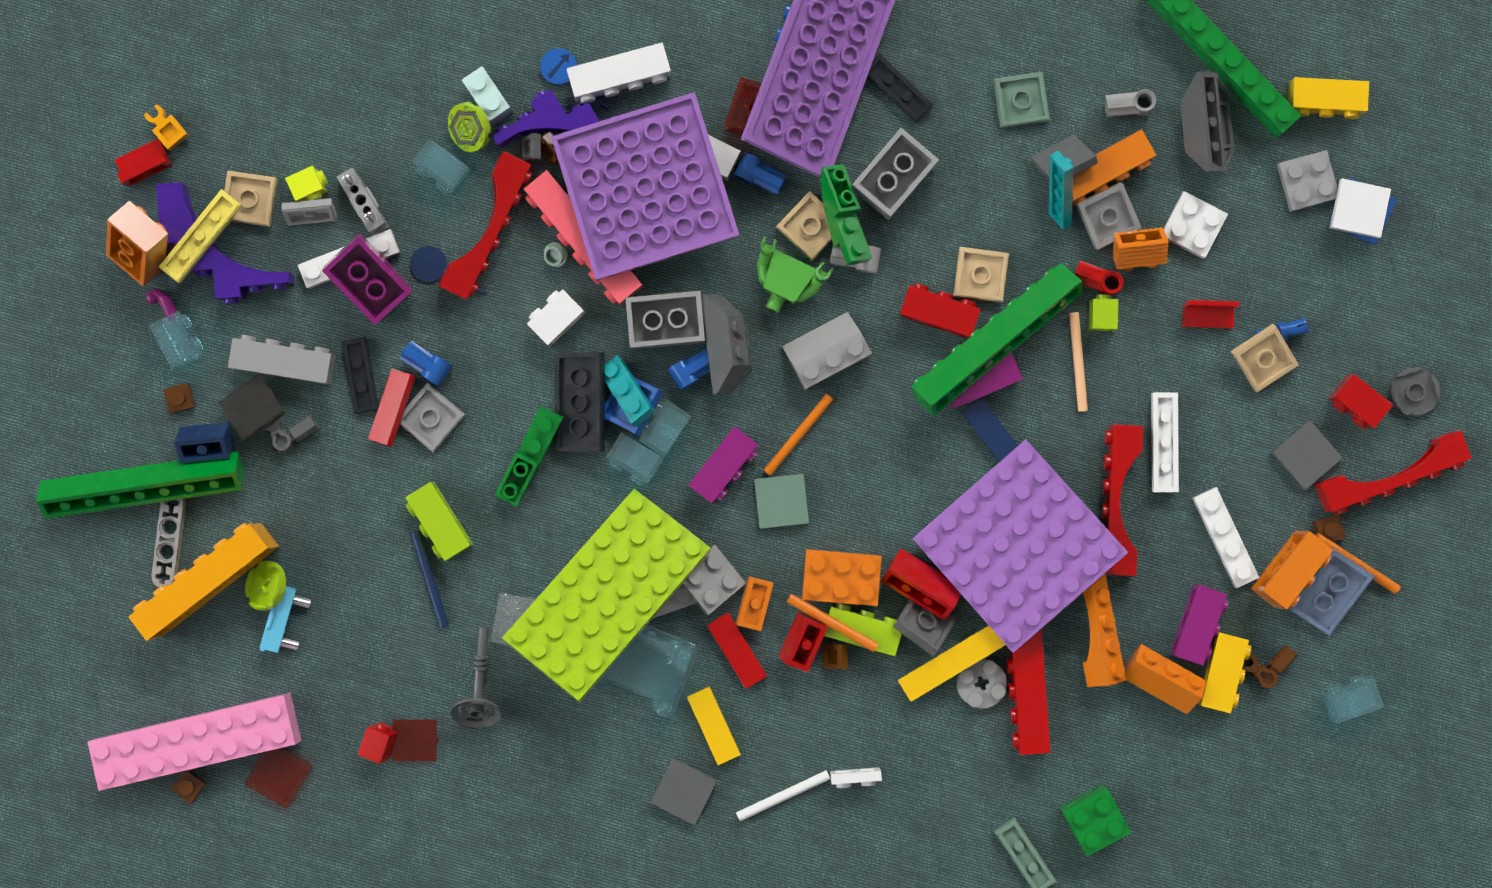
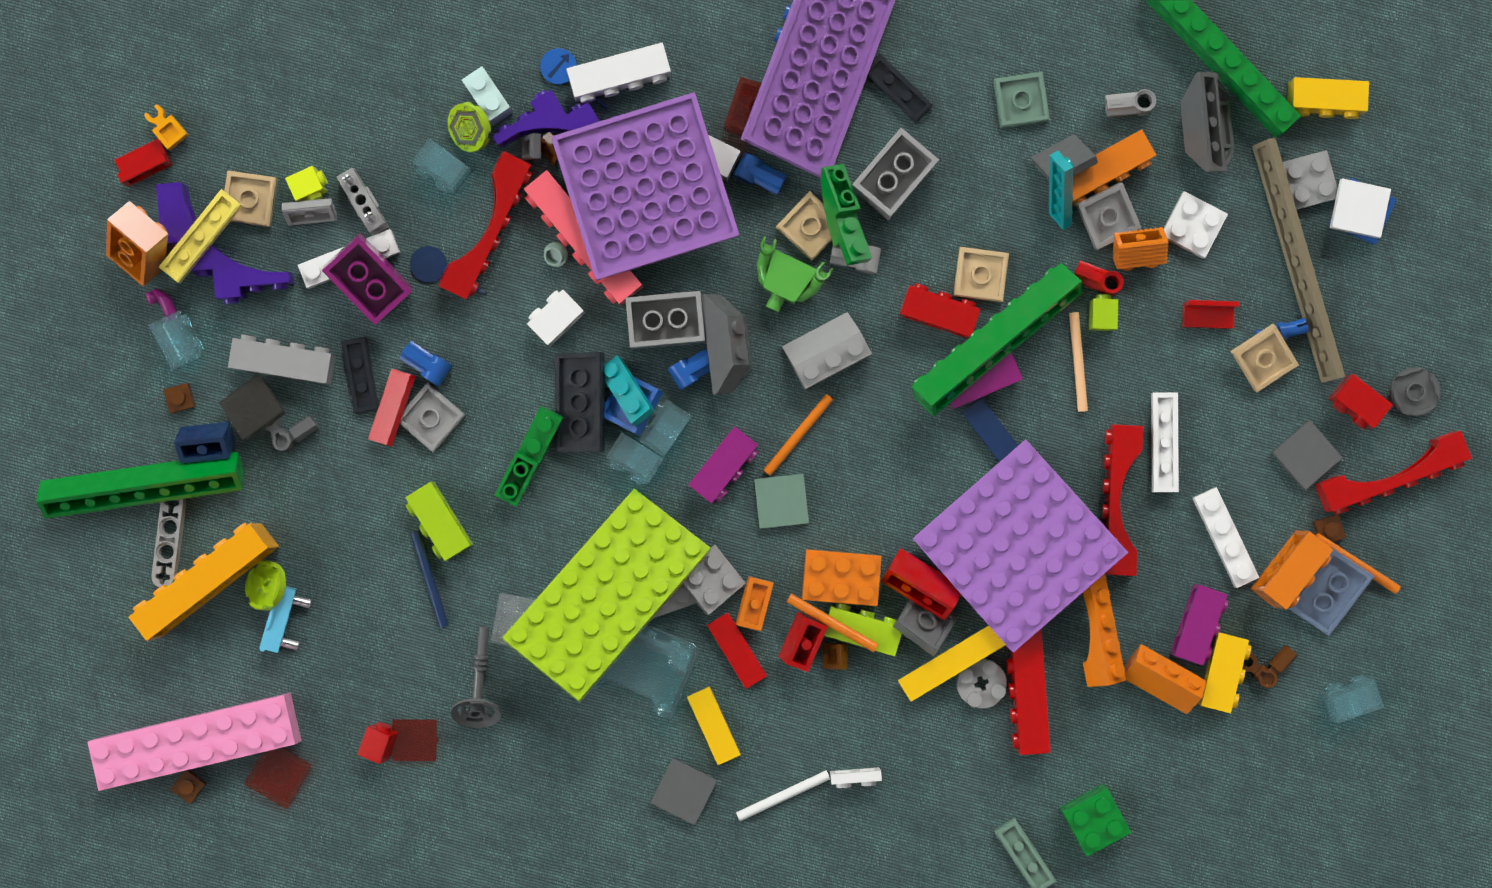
none -> dark tan plate [1252,138,1345,383]

